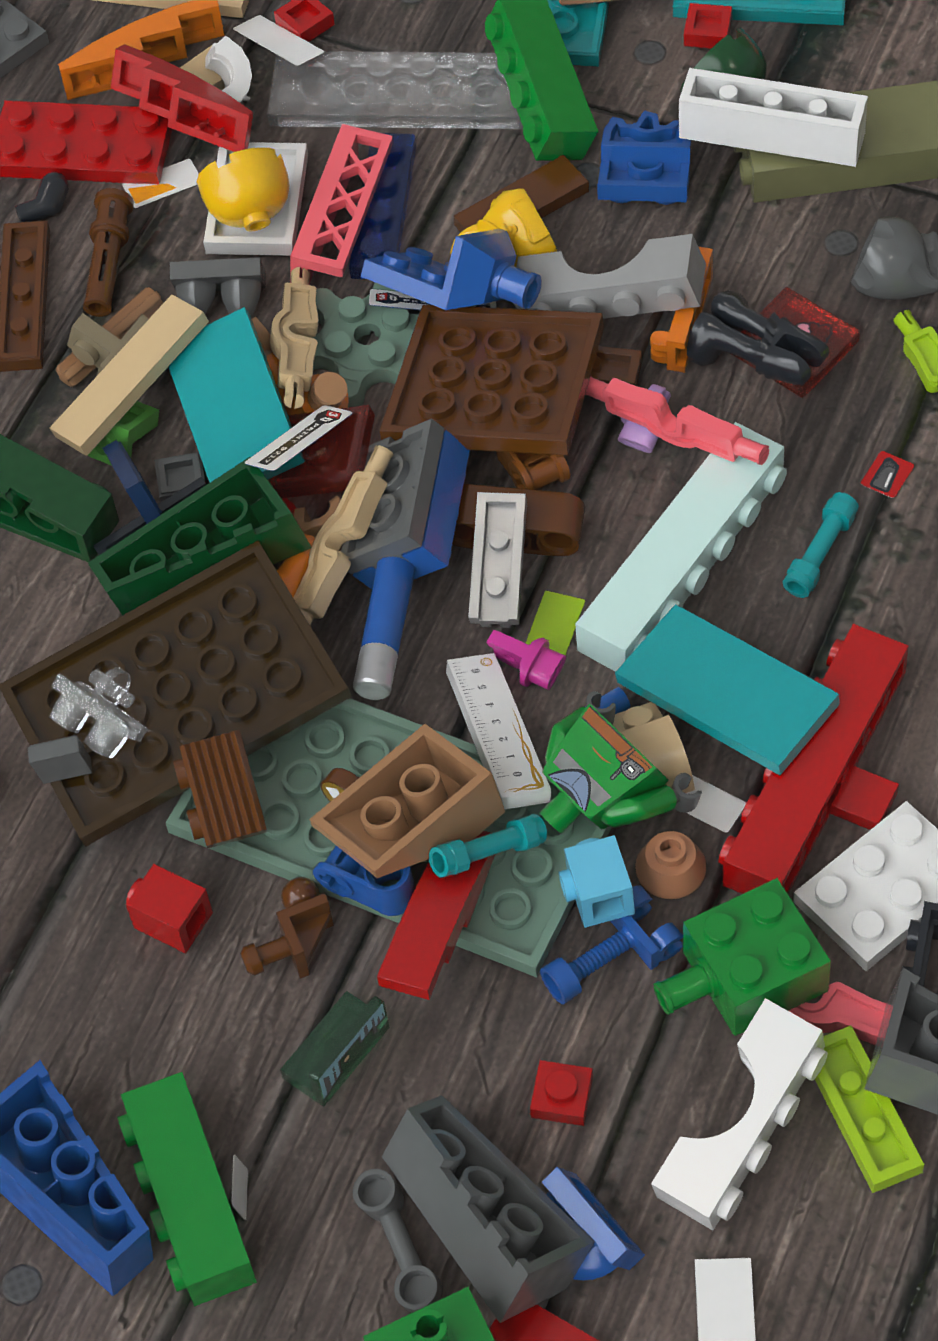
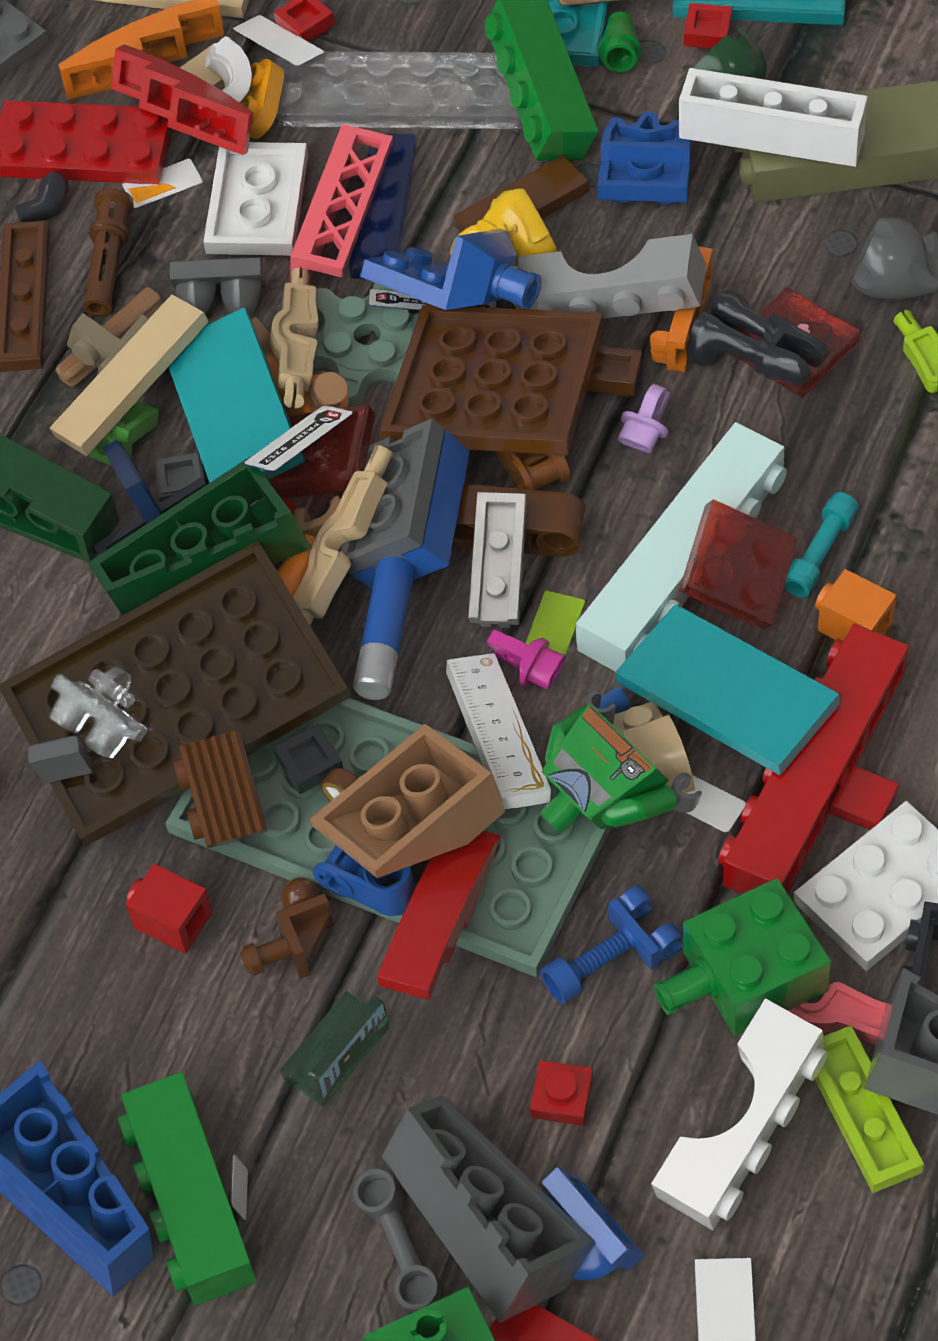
yellow cylinder [196,148,290,232] -> none
teal bar [429,814,547,878] -> none
medium azure brick [558,835,635,928] -> none
coral piece [585,376,769,465] -> none
nougat cone [636,831,706,899] -> none
sticker [861,451,914,498] -> none
none -> light orange plate [241,59,285,139]
none -> black plate [273,724,344,795]
none -> green cone [598,12,642,73]
none -> clear red plate [679,499,798,630]
none -> orange brick [815,569,897,641]

